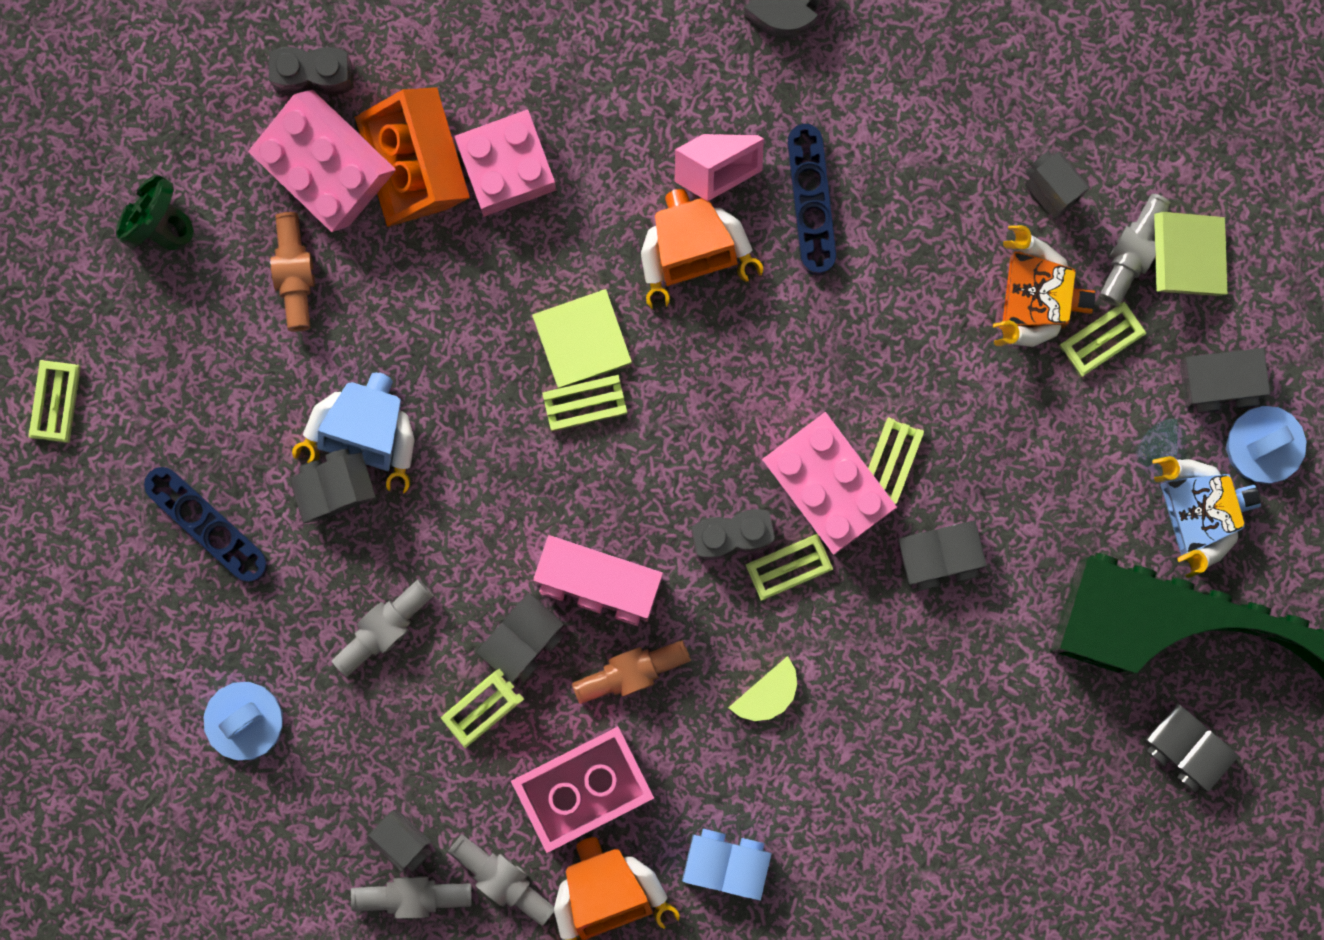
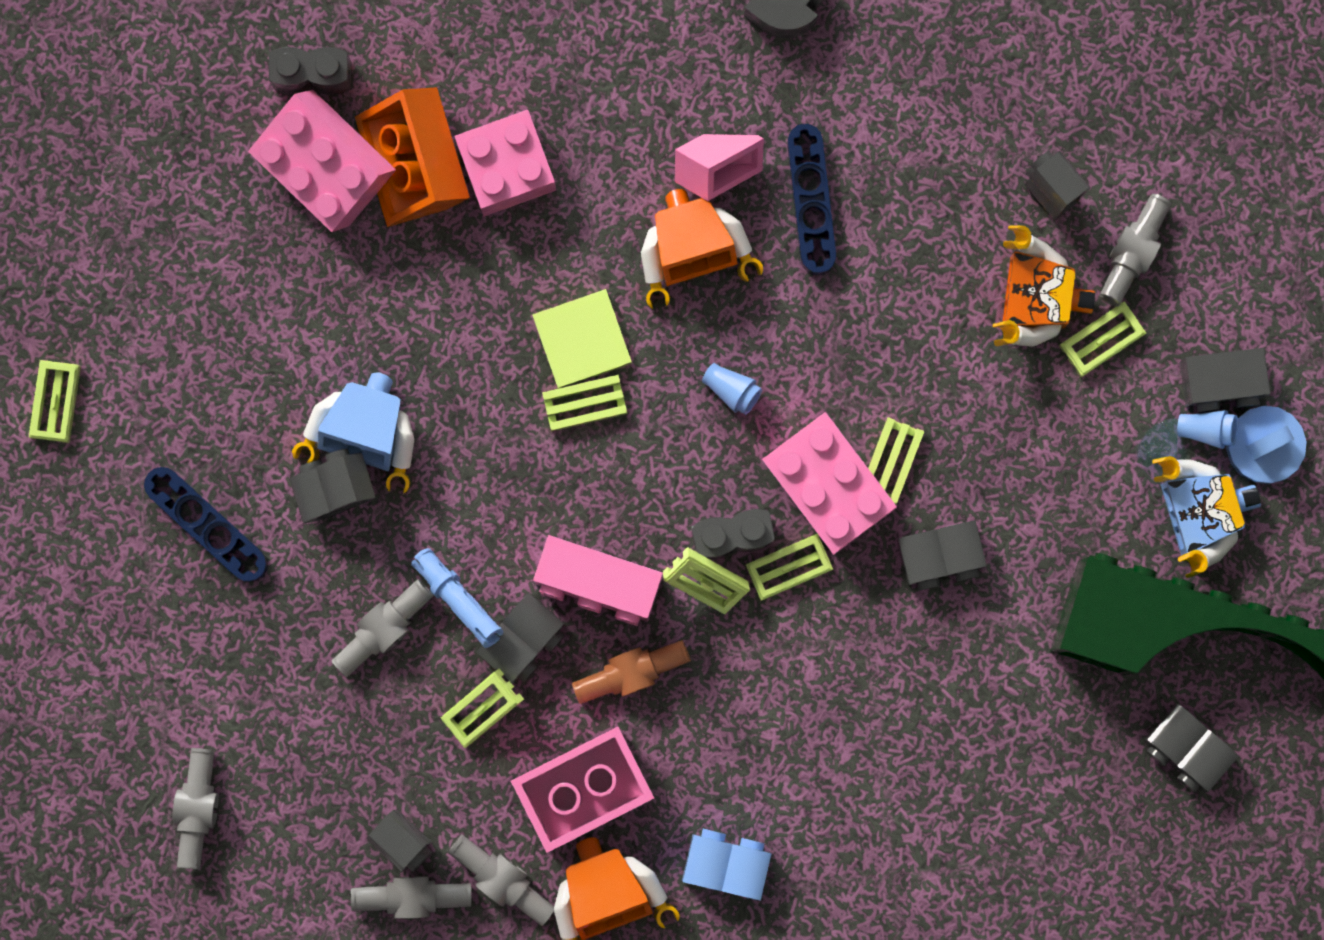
dark green tile [116,175,194,250] -> none
light blue tile [204,682,283,760] -> none
nougat pin [271,212,315,332] -> none
yellowish green tile [728,656,797,721] -> none
yellowish green tile [1154,212,1228,296] -> none
none -> light grey pin [172,748,219,870]
none -> light blue pin [411,548,503,648]
none -> yellowish green tile [663,547,750,614]
none -> light blue cone [702,363,762,415]
none -> light blue cone [1177,410,1238,449]

